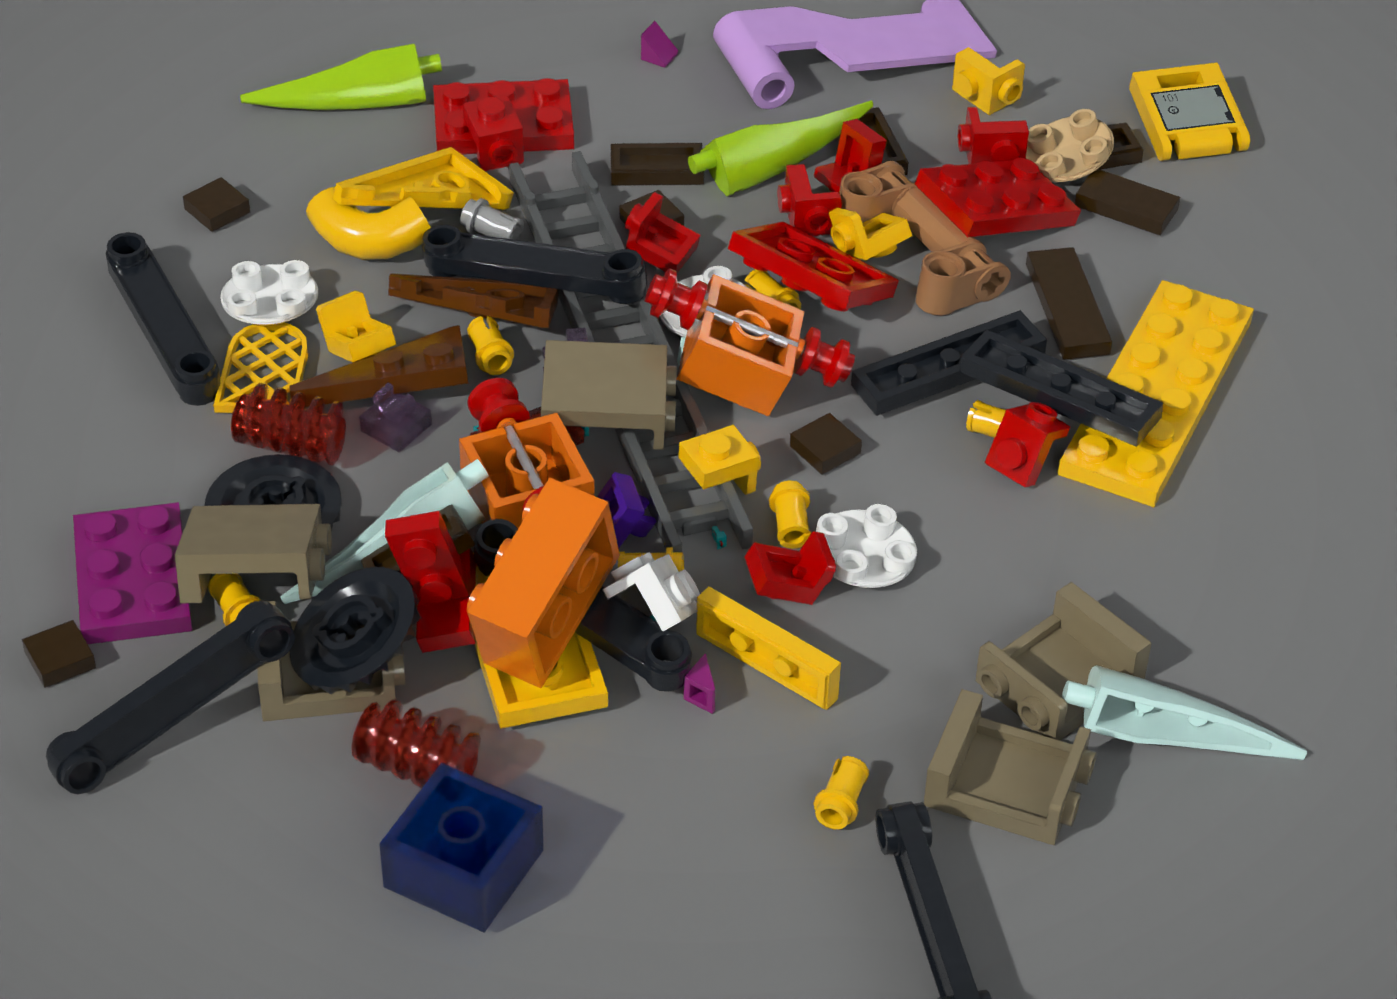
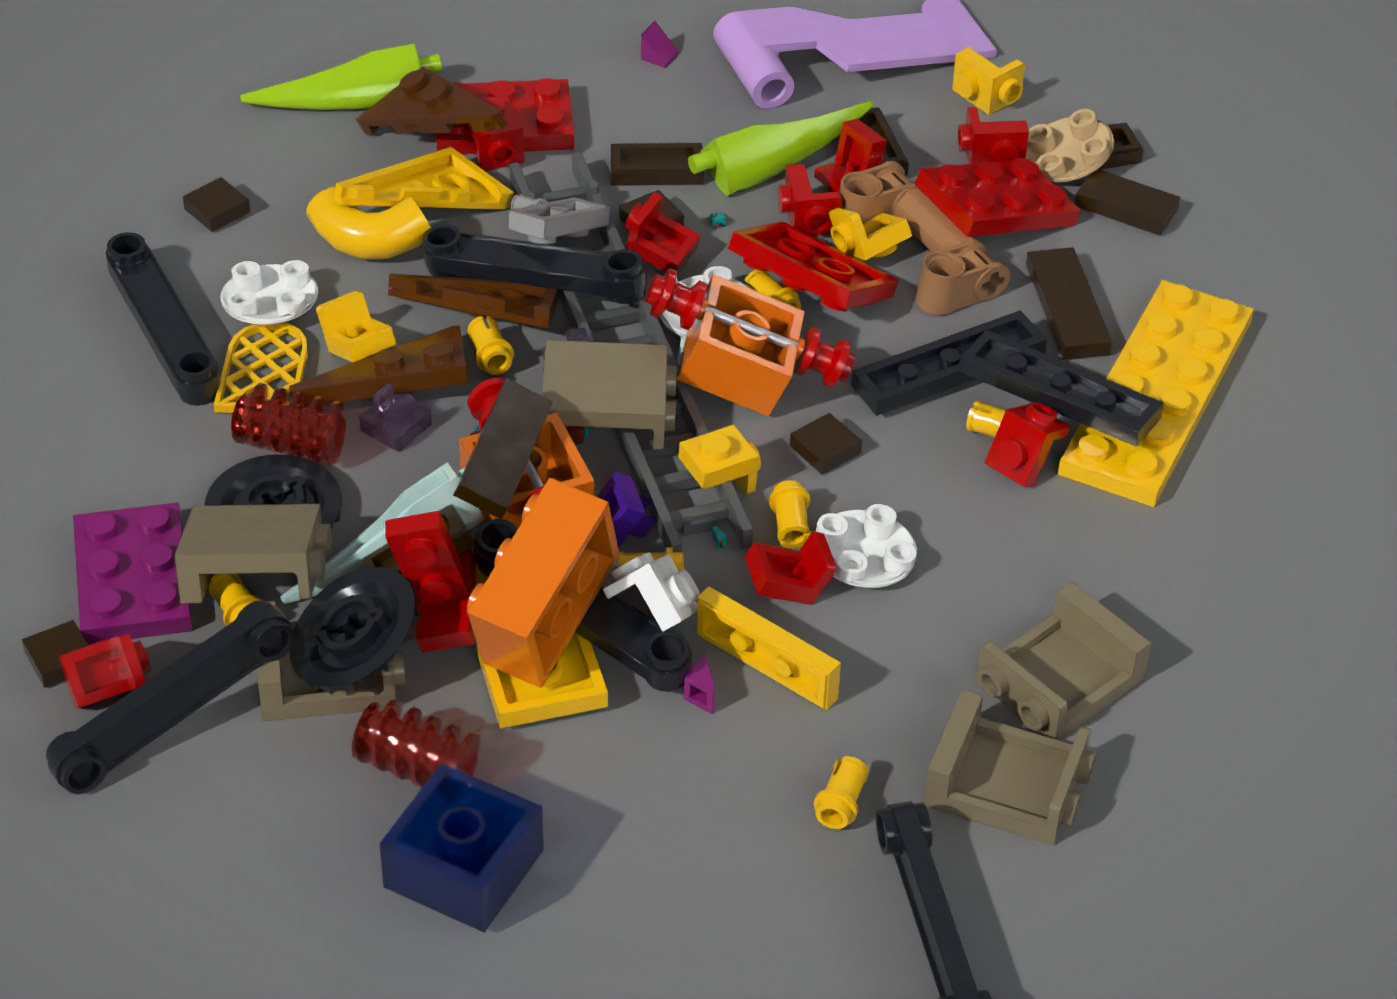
light grey pin [460,198,524,240] -> none
light aqua piece [1062,665,1307,760] -> none
yellow container [1129,62,1250,161] -> none
none -> red bracket [58,634,151,709]
none -> reddish brown wing [356,66,508,135]
none -> dark brown tile [453,378,553,519]
none -> light grey plate [508,194,610,244]
none -> teal piece [710,212,726,228]

